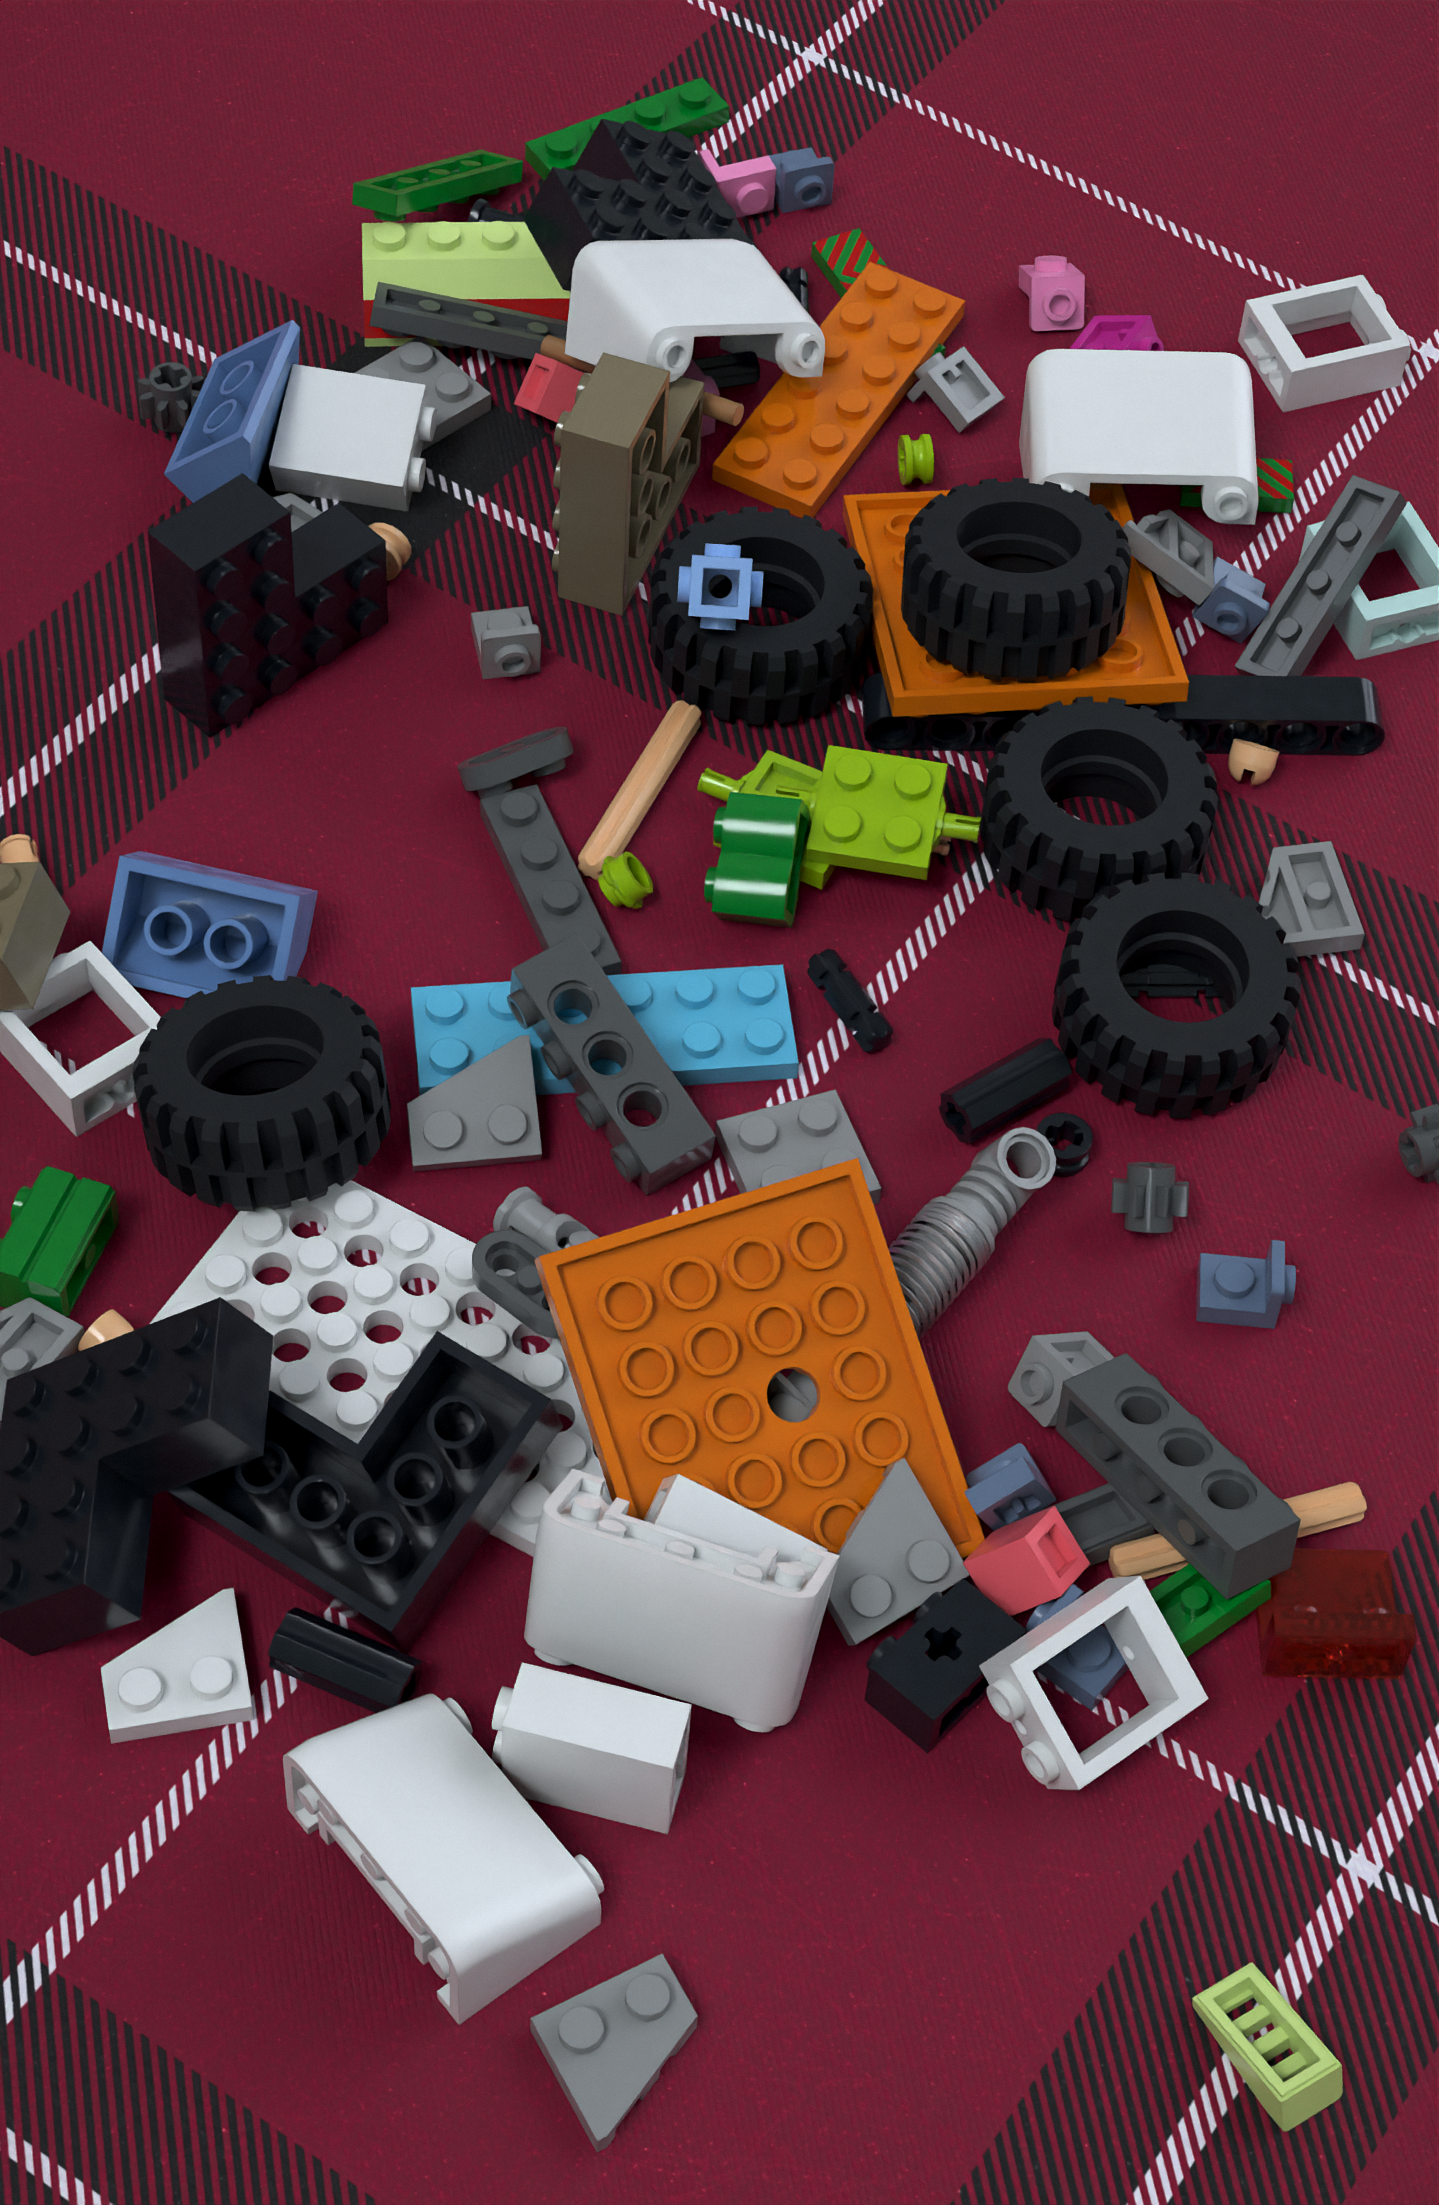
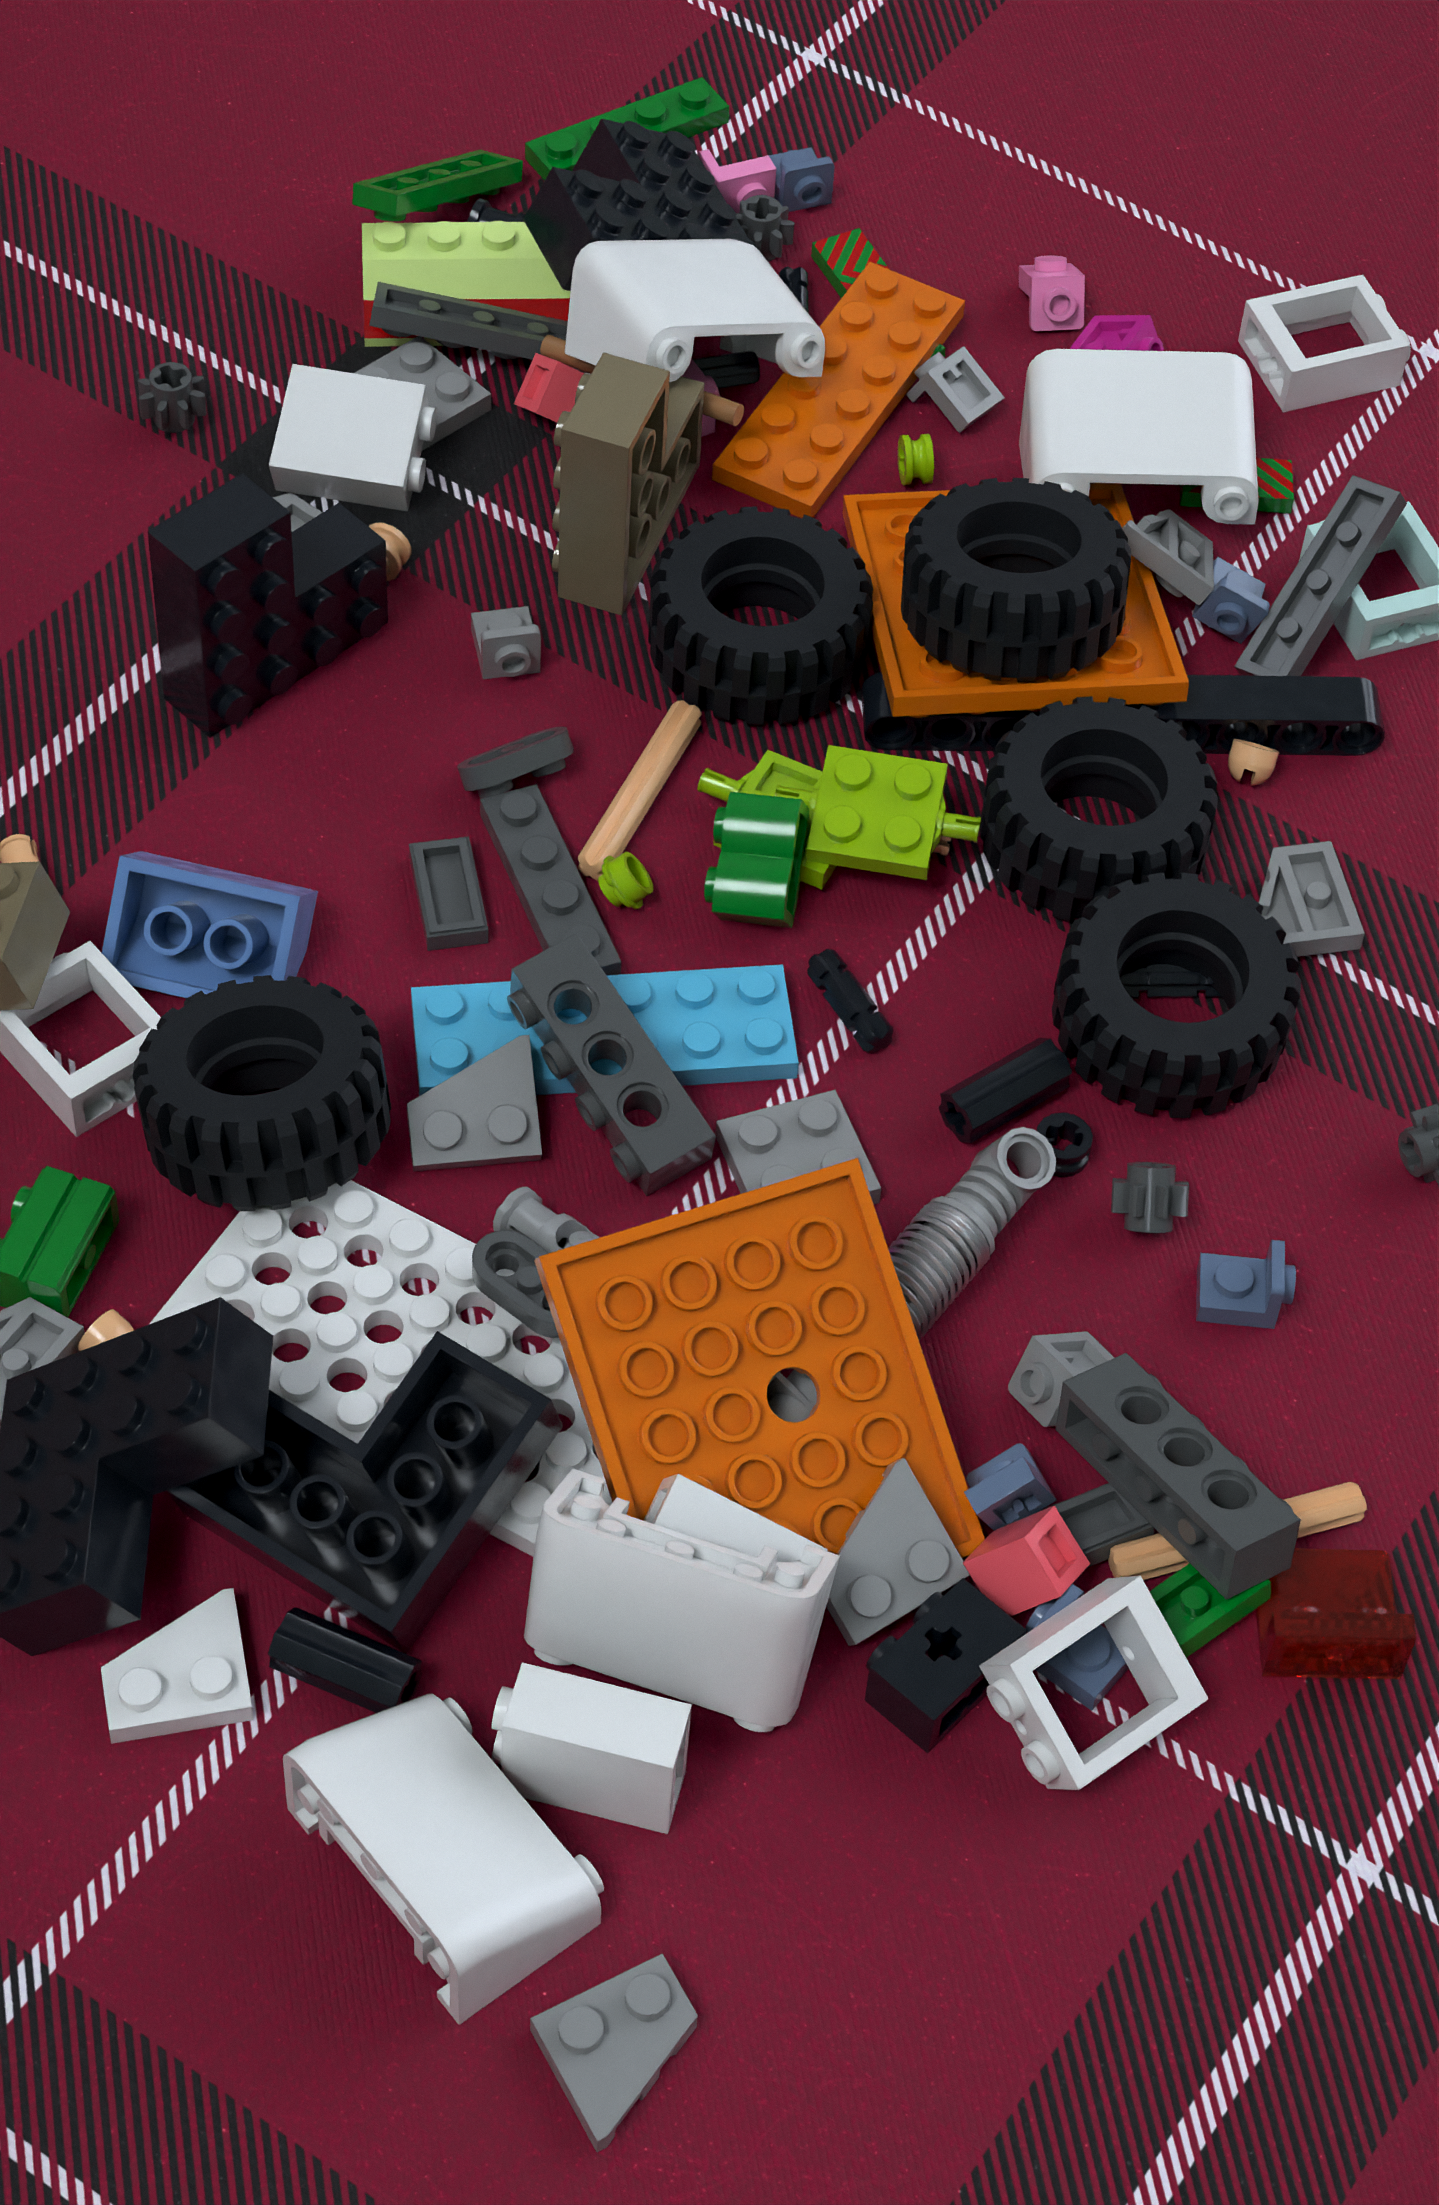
medium blue slope [164,320,300,503] -> none
light blue brick [677,543,763,630] -> none
yellowish green slope [1192,1962,1343,2132] -> none
none -> dark grey tile [409,836,488,951]
none -> dark grey gear [736,195,795,262]

